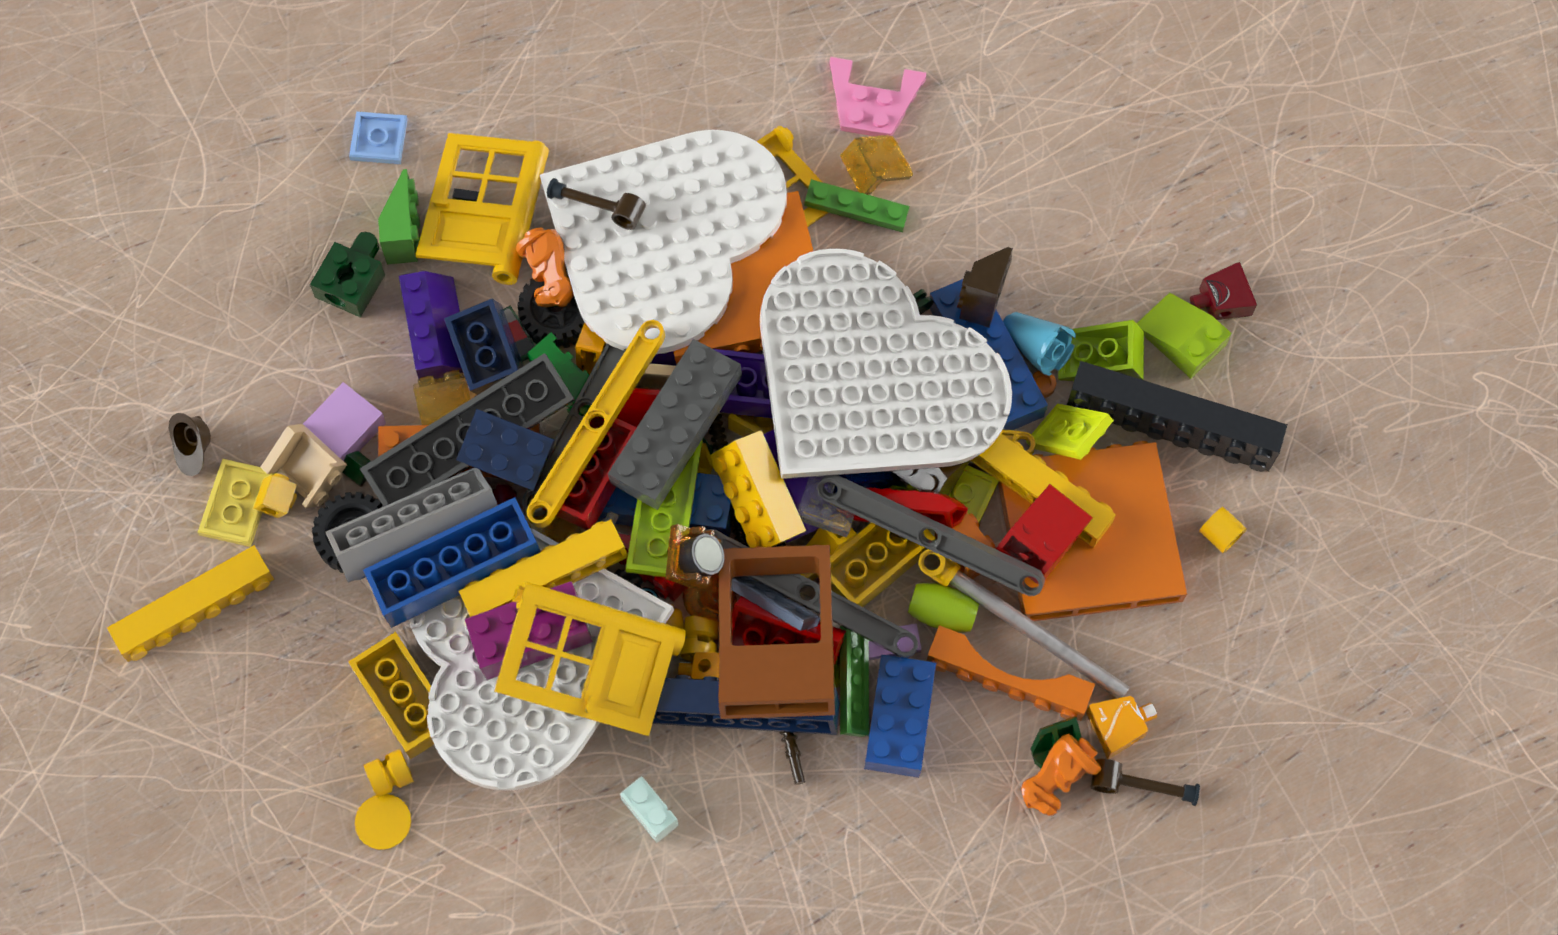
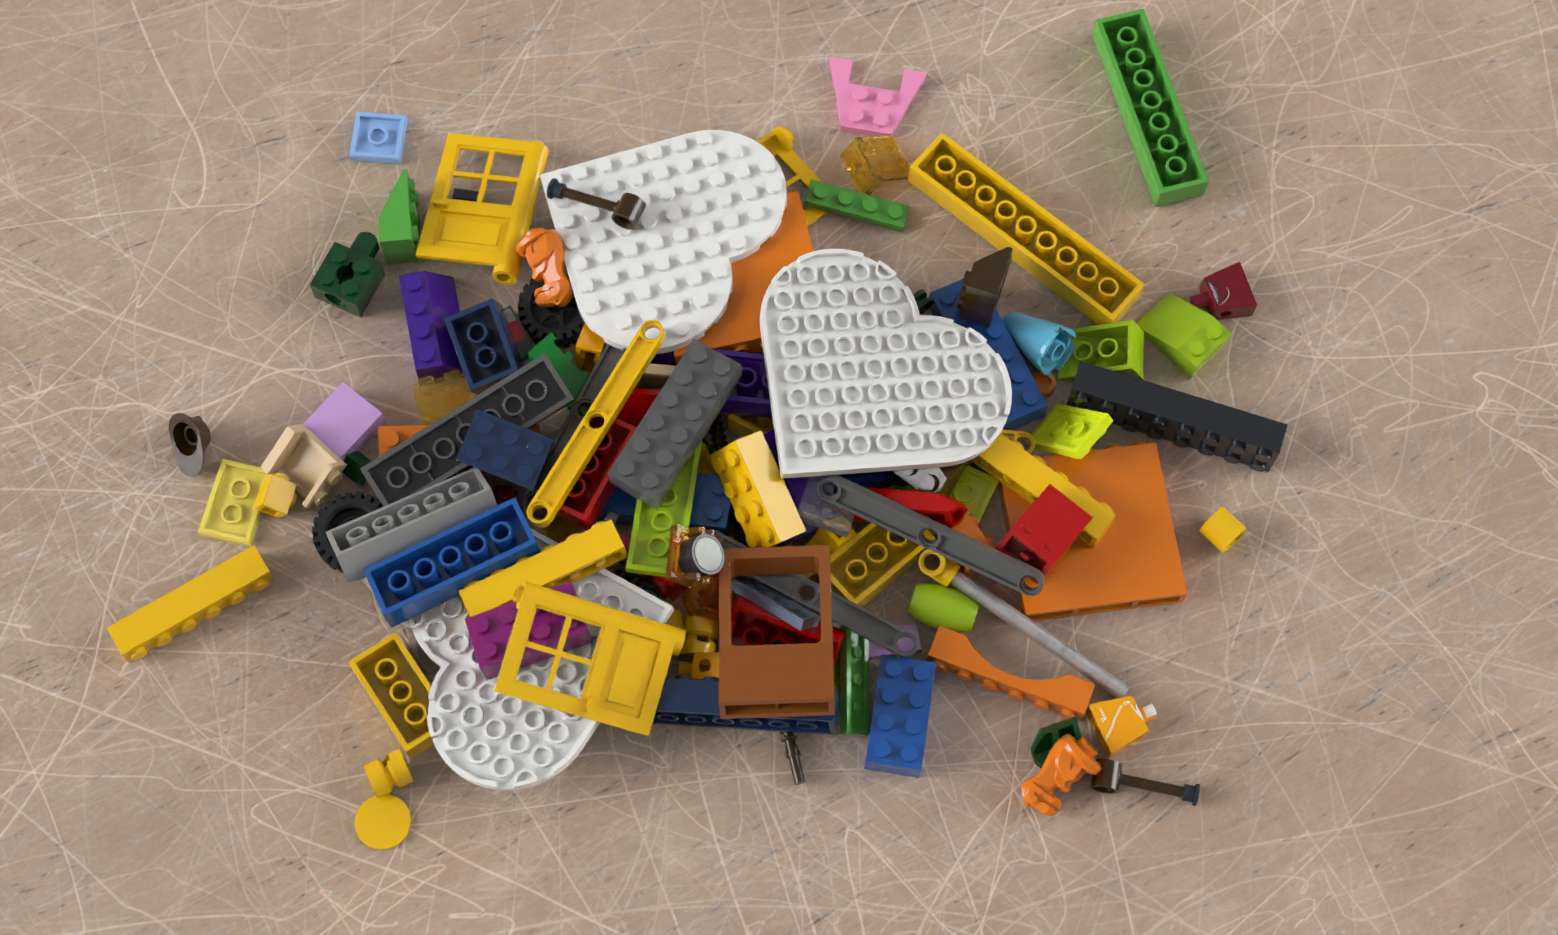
light aqua brick [620,776,678,843] -> none
none -> yellow brick [908,132,1145,325]
none -> bright green brick [1092,8,1209,207]

